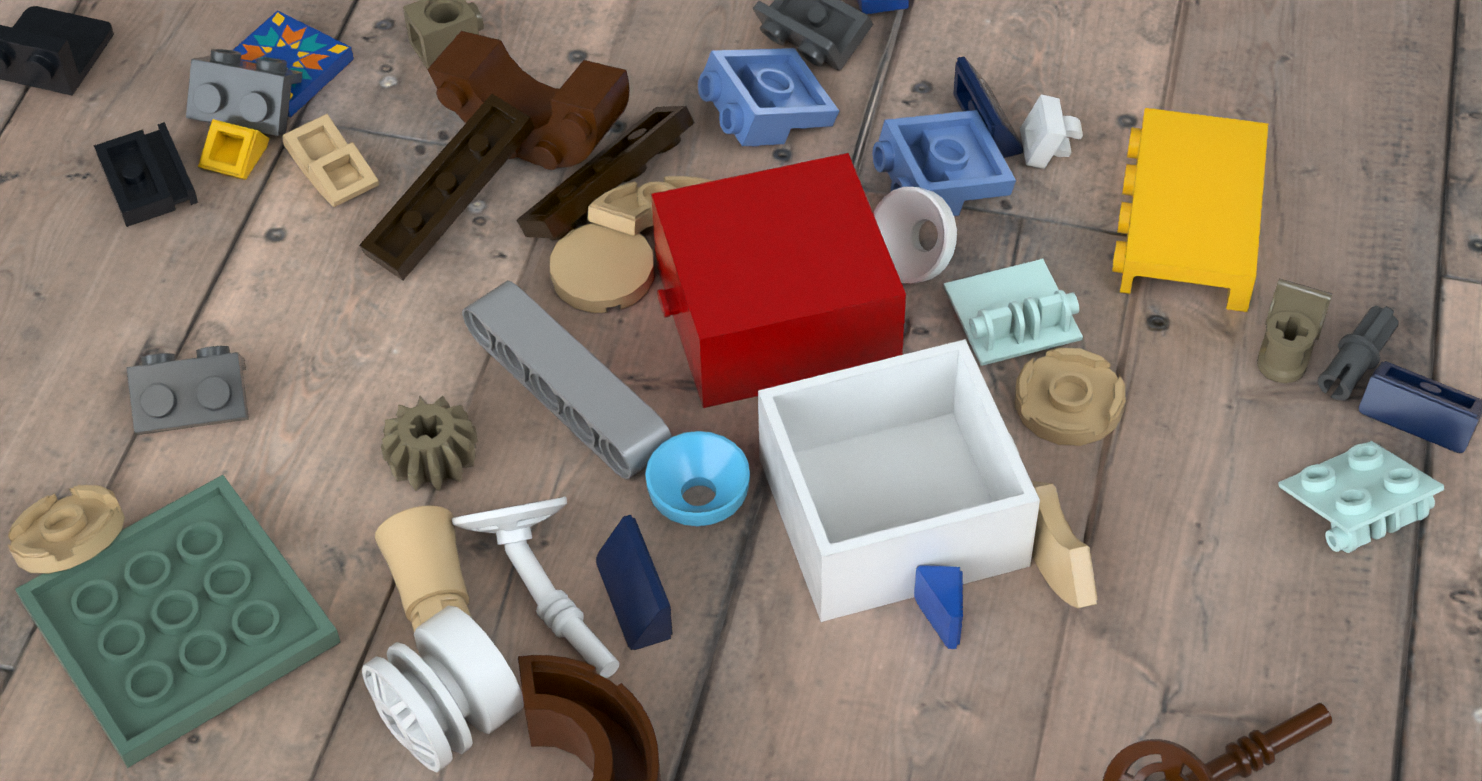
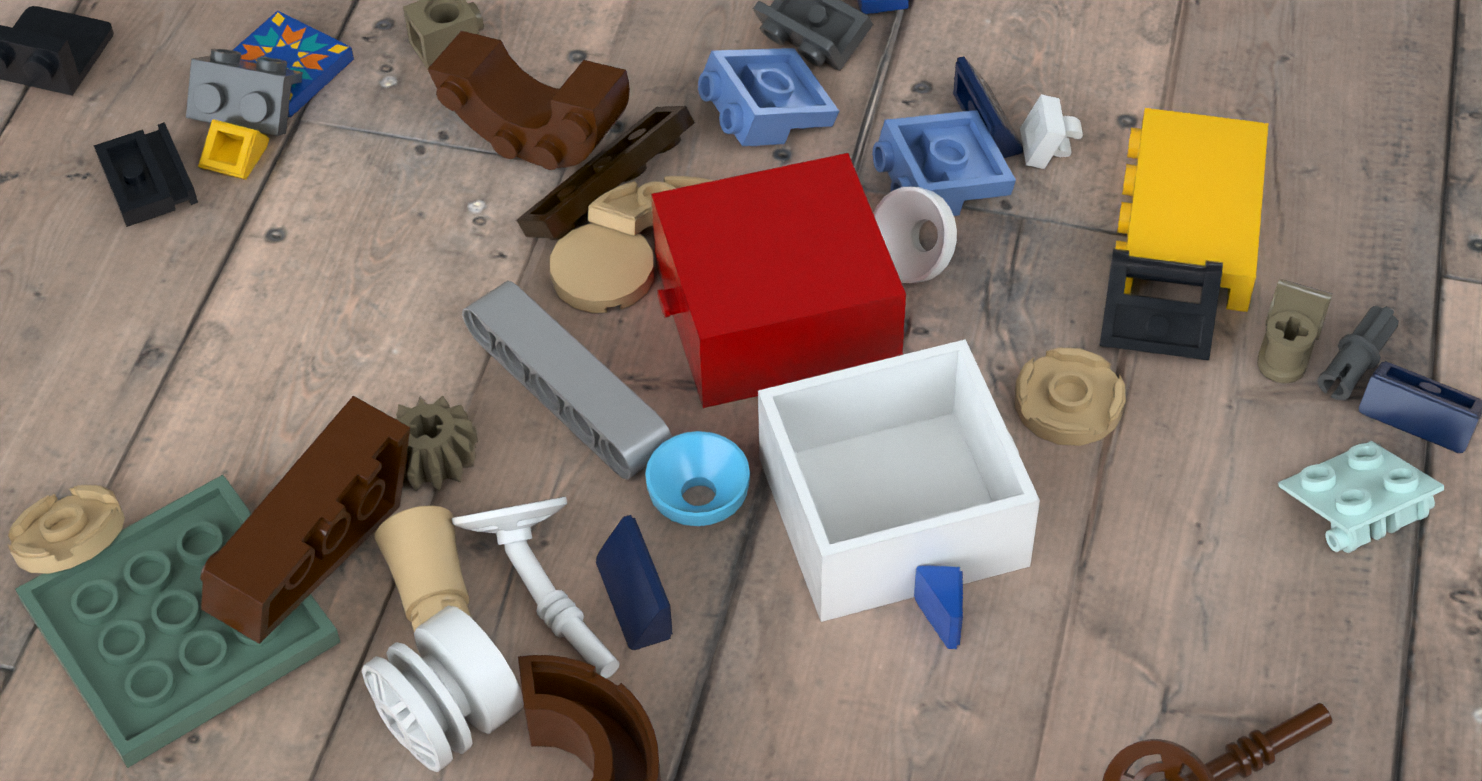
dark grey bracket [126,346,249,435] -> none
tan slope [283,114,379,207] -> none
dark brown plate [359,94,535,280] -> none
light aqua hinge [943,259,1083,366] -> none
tan tile [1031,481,1098,608] -> none
none -> reddish brown wedge [200,396,411,644]
none -> black plate [1099,248,1223,360]

